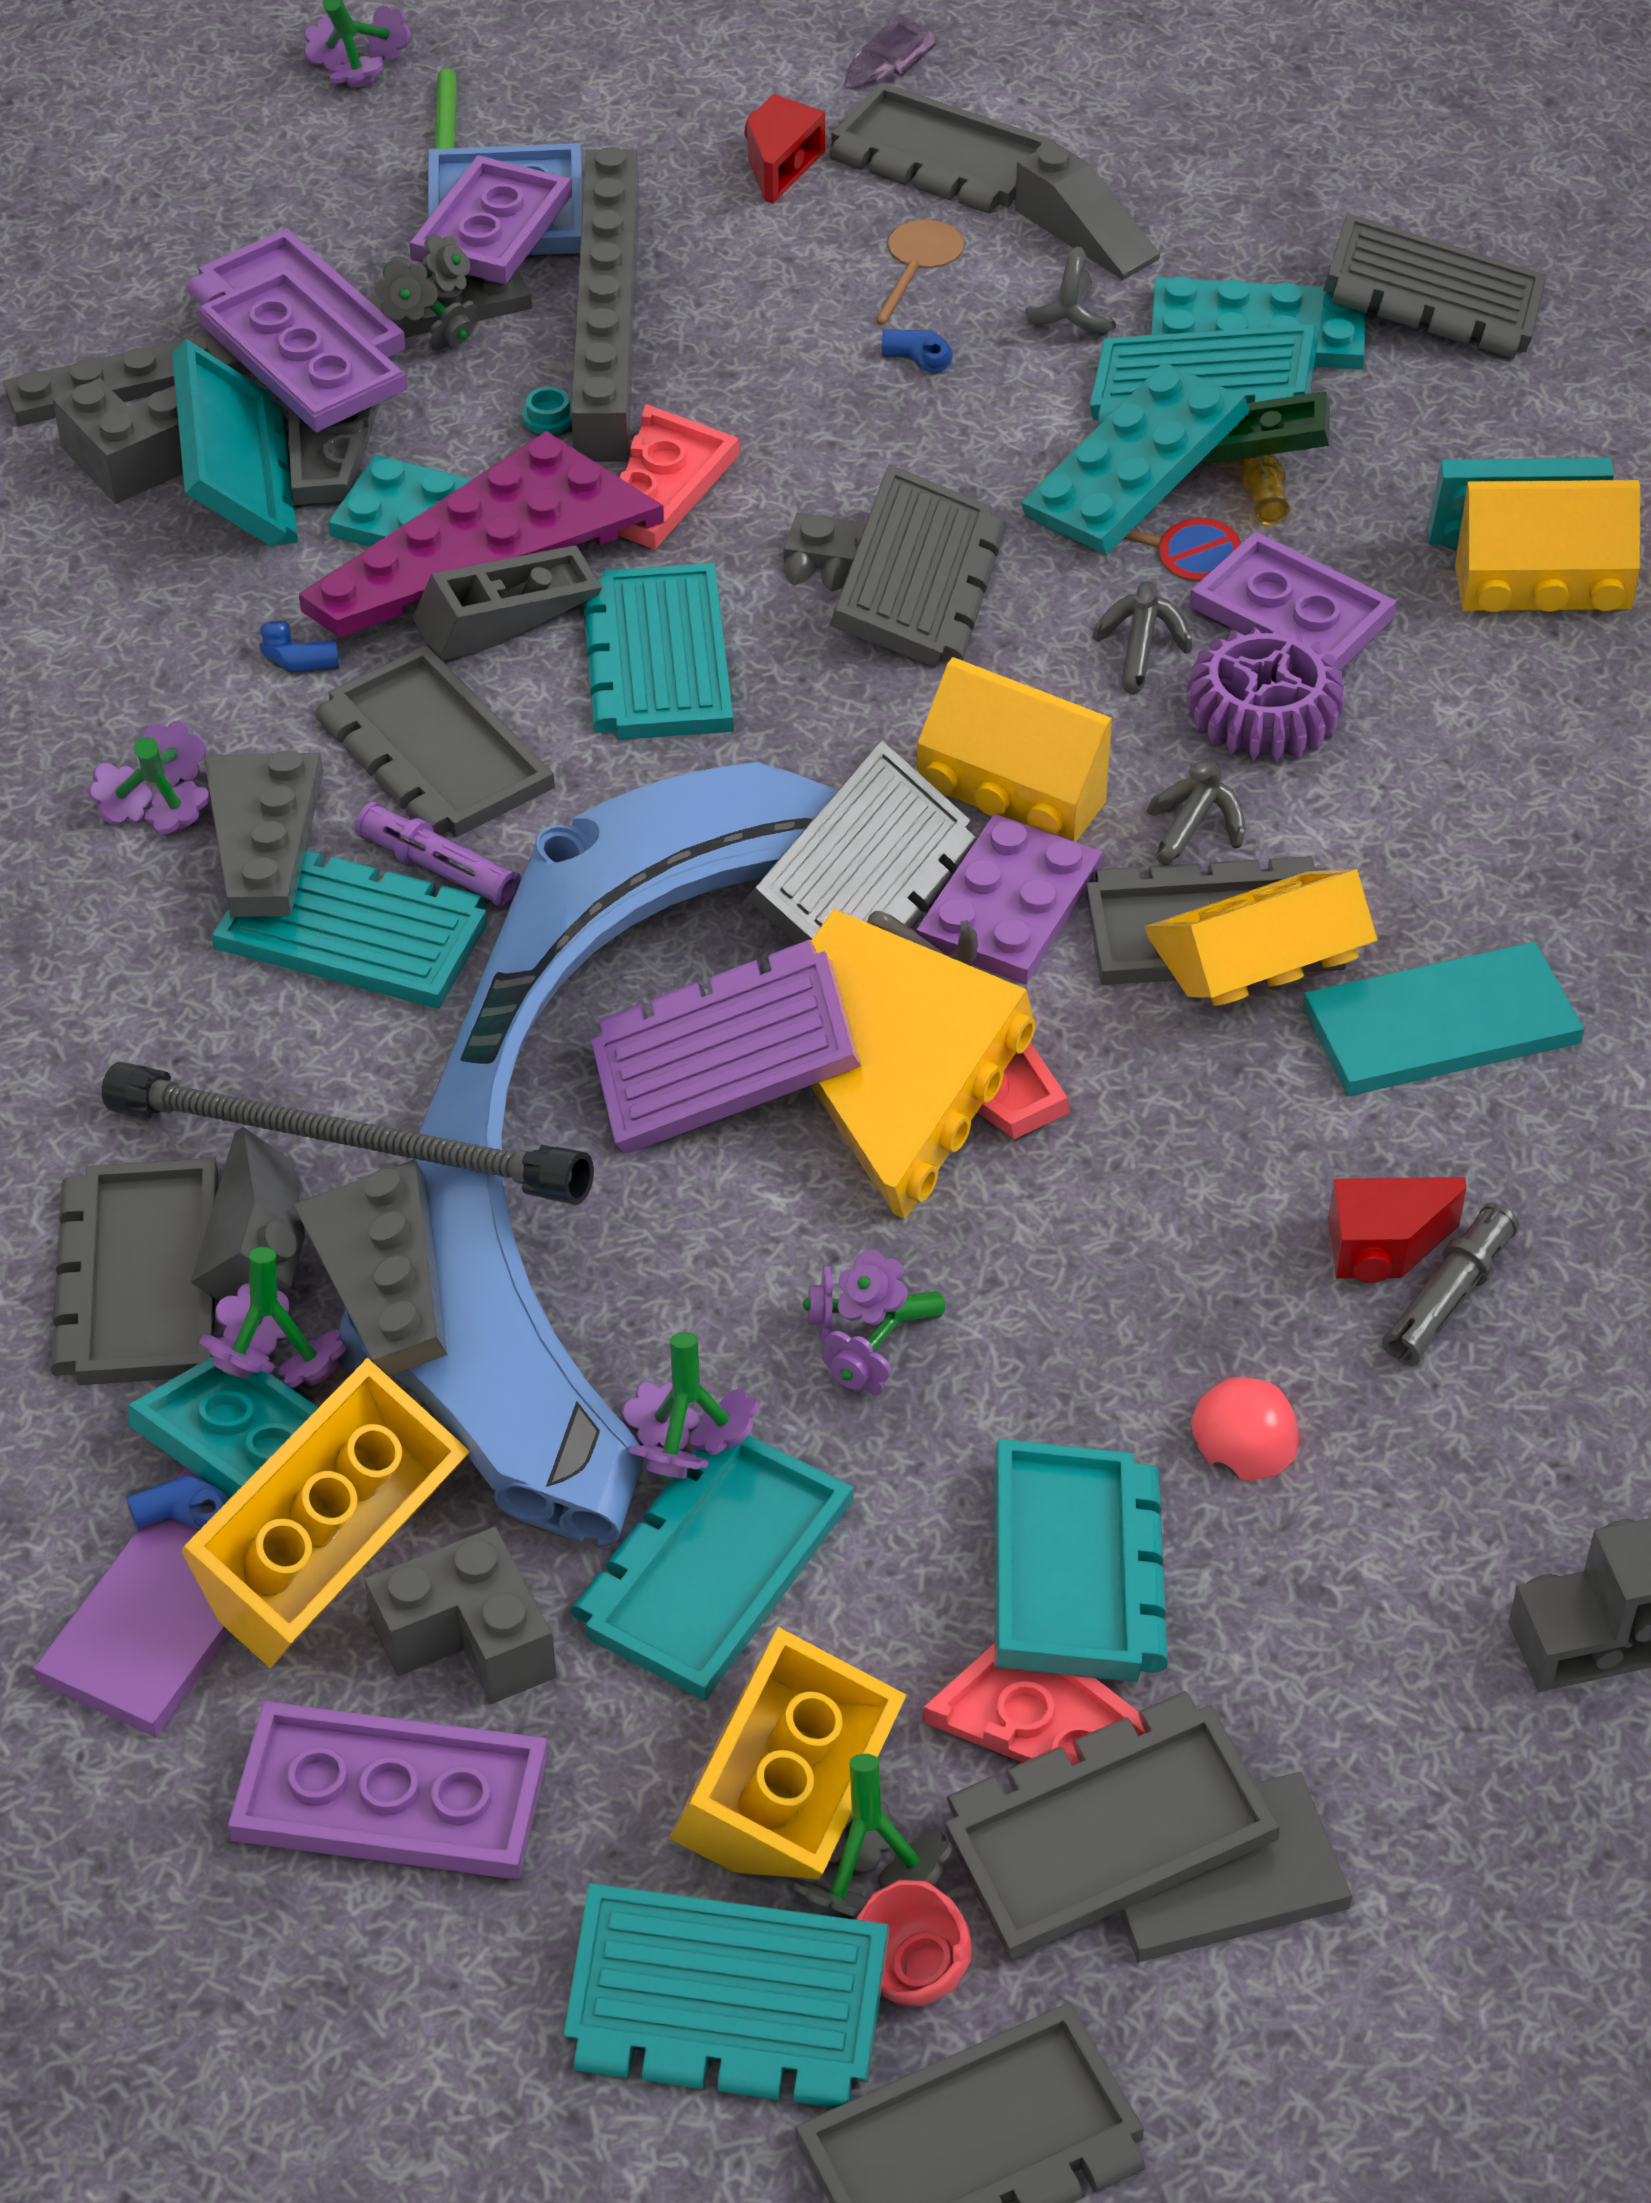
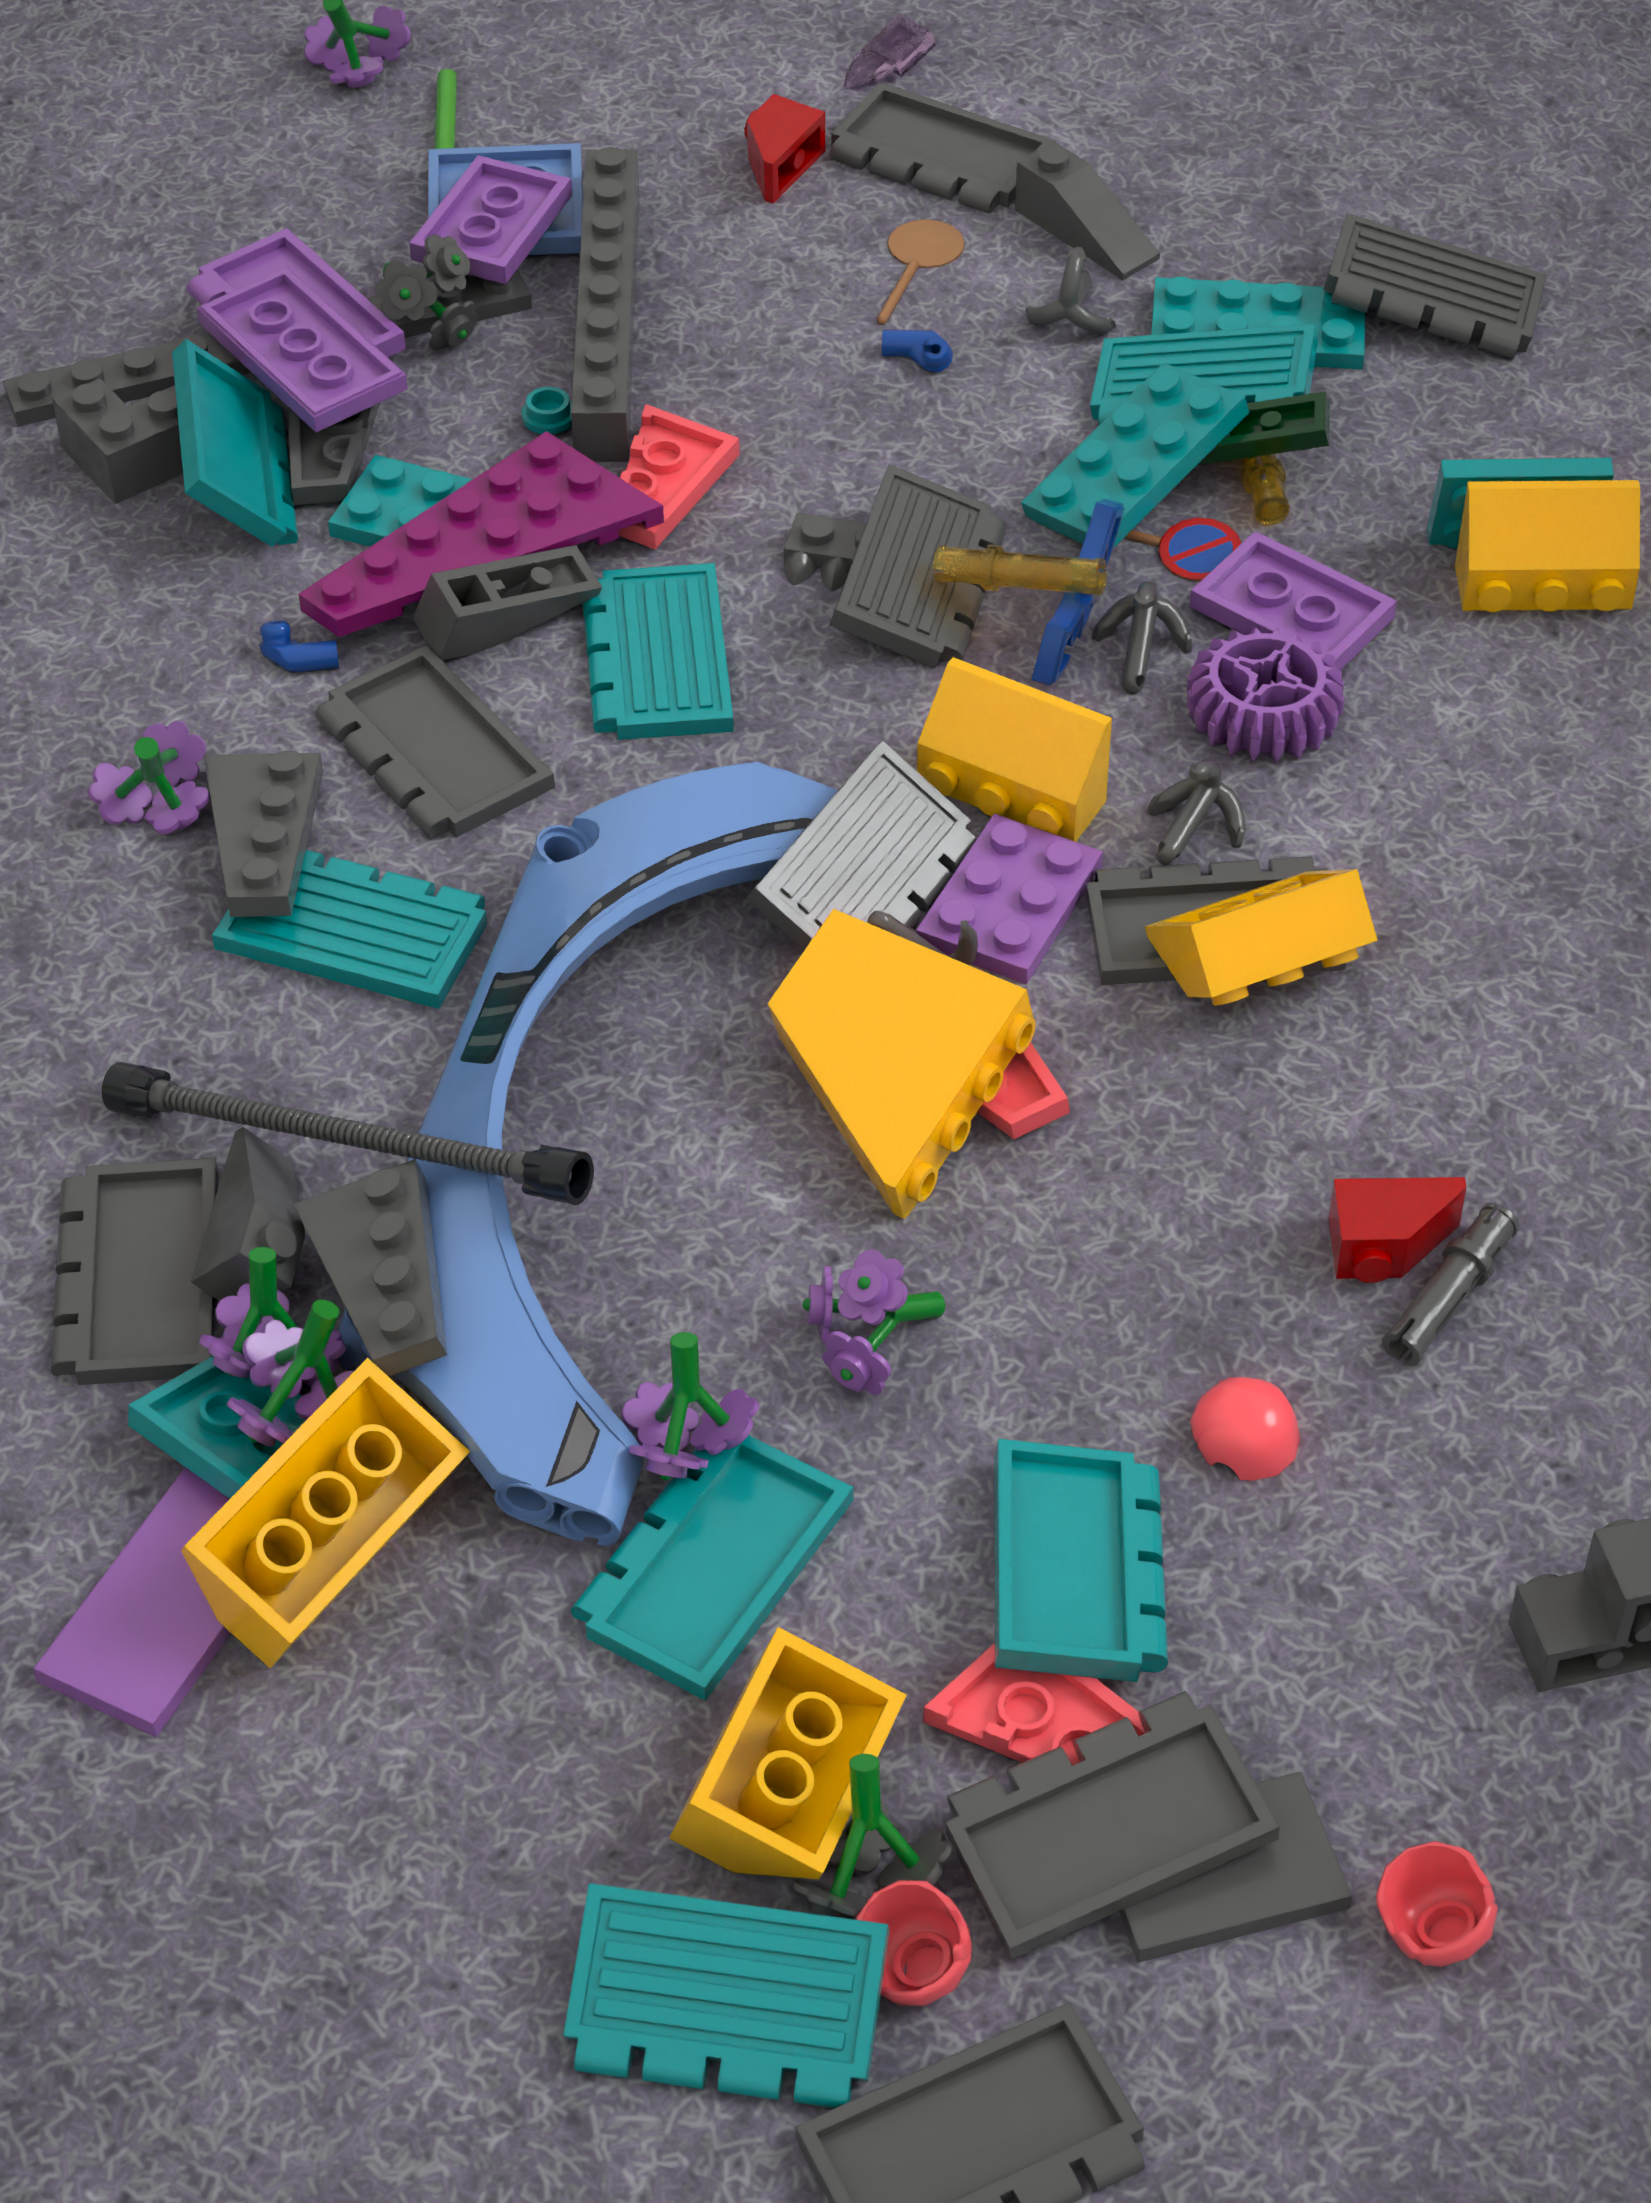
blue arm [126,1476,228,1530] -> none
medium lavender plate [228,1701,549,1880] -> none
medium lavender pin [355,802,521,908] -> none
dark grey brick [364,1526,557,1704] -> none
medium lavender hinge [591,939,861,1153] -> none
teal tile [1303,941,1584,1096] -> none
none -> plant [227,1299,354,1447]
none -> clear yellow pin [933,545,1107,596]
none -> blue tile [1031,498,1125,686]
none -> coral hair [1376,1841,1498,1967]

